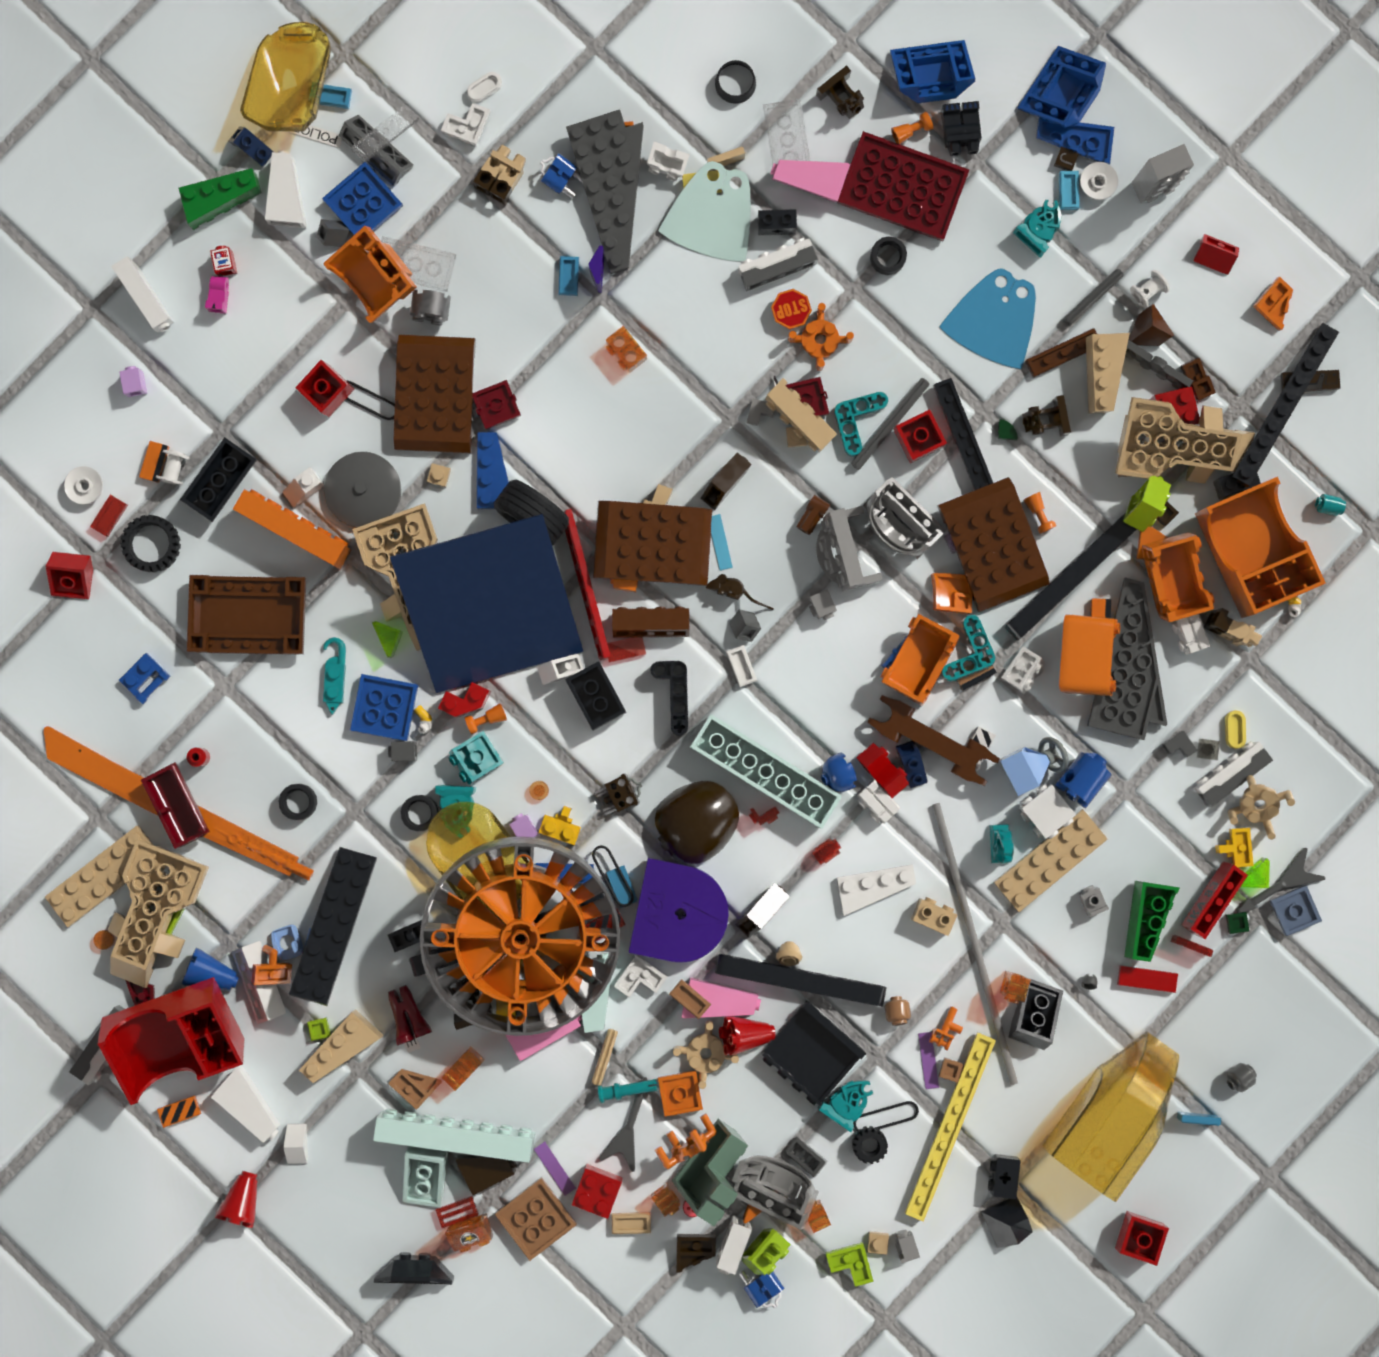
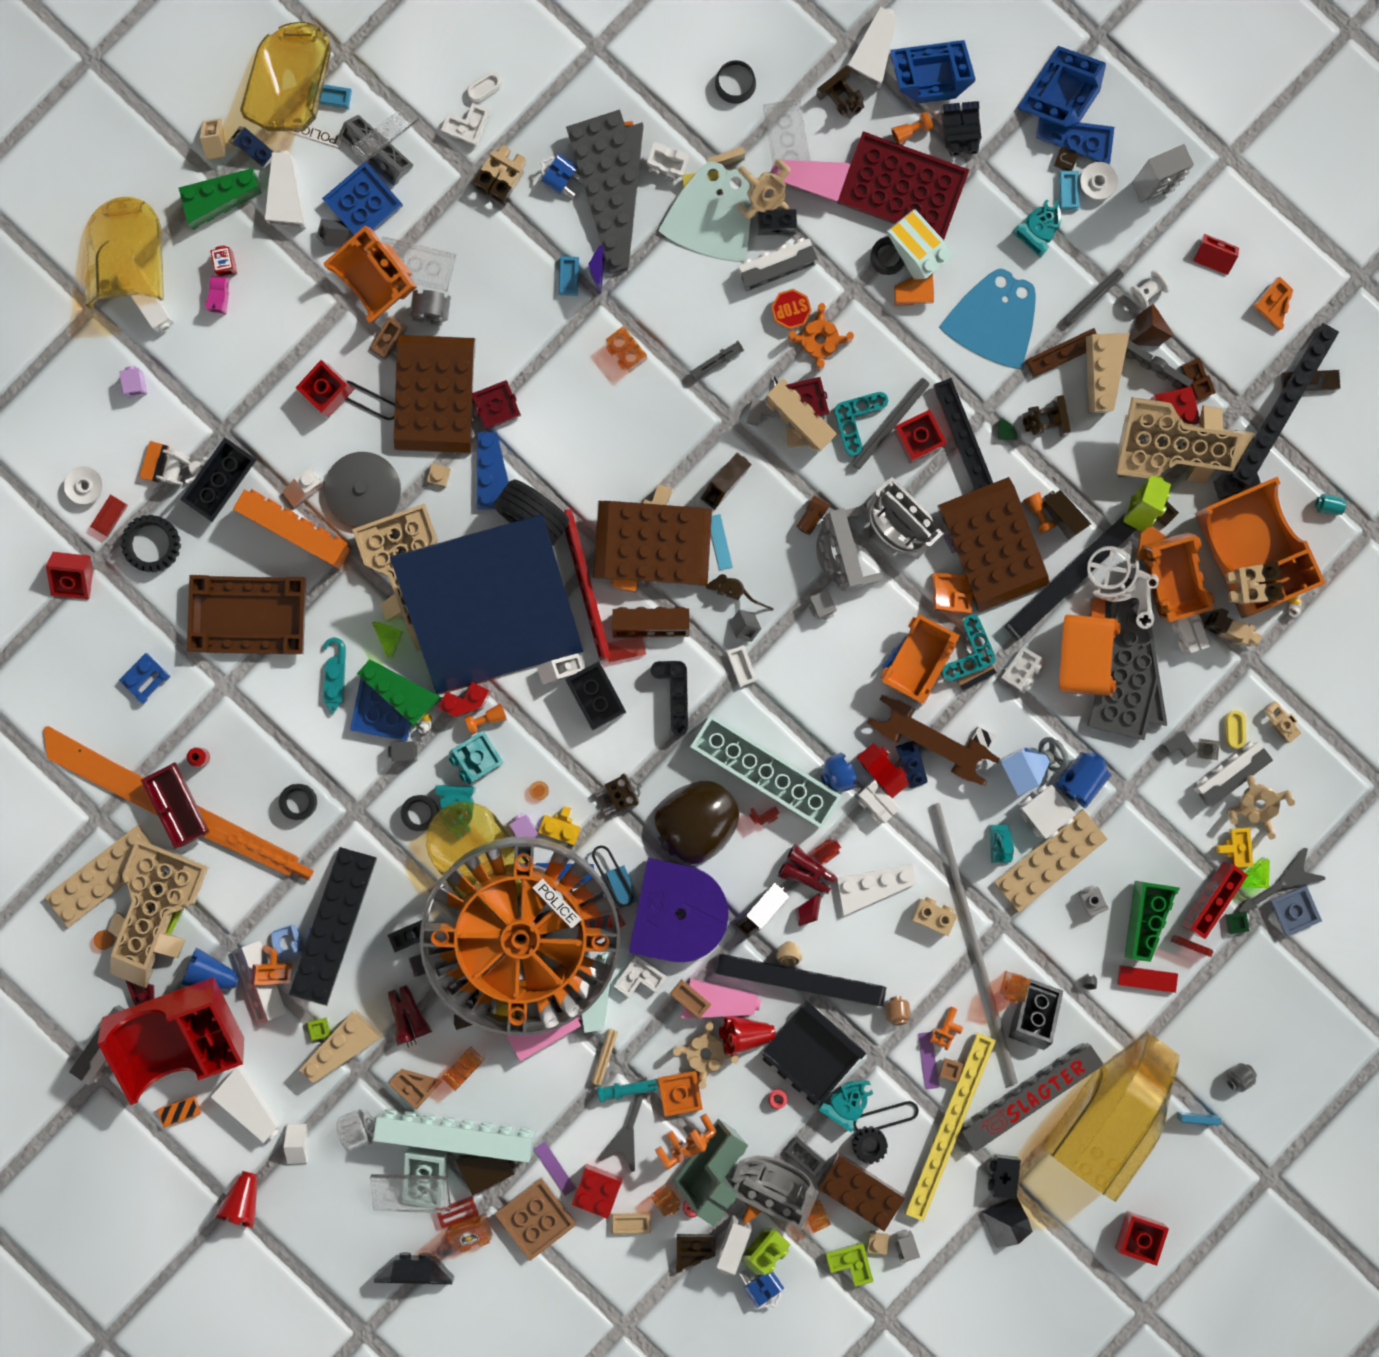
none -> clear yellow windscreen [85,197,164,309]
none -> white plant [174,453,207,483]
none -> tan slope [200,118,226,160]
none -> clear head [336,1109,376,1151]
none -> green wedge [356,659,442,726]
none -> medium nougat slope [369,316,408,359]
none -> clear tile [370,1174,451,1213]
none -> white sticker [533,879,582,928]
none -> dark grey pin [690,341,744,381]
none -> tan plate [737,159,791,219]
none -> coral plate [768,1089,787,1109]
none -> dark red piece [777,844,837,894]
none -> dark red piece [795,893,821,926]
none -> reddish brown brick [817,1151,905,1232]
none -> white slope [848,7,897,90]
none -> light aqua slope [886,209,953,280]
none -> orange slope [894,273,934,306]
none -> dark grey brick [960,1043,1104,1152]
none -> dark brown slope [1043,490,1091,540]
none -> white piece [1087,546,1159,629]
none -> tan hips [1225,562,1284,605]
none -> tan piece [1265,701,1301,743]

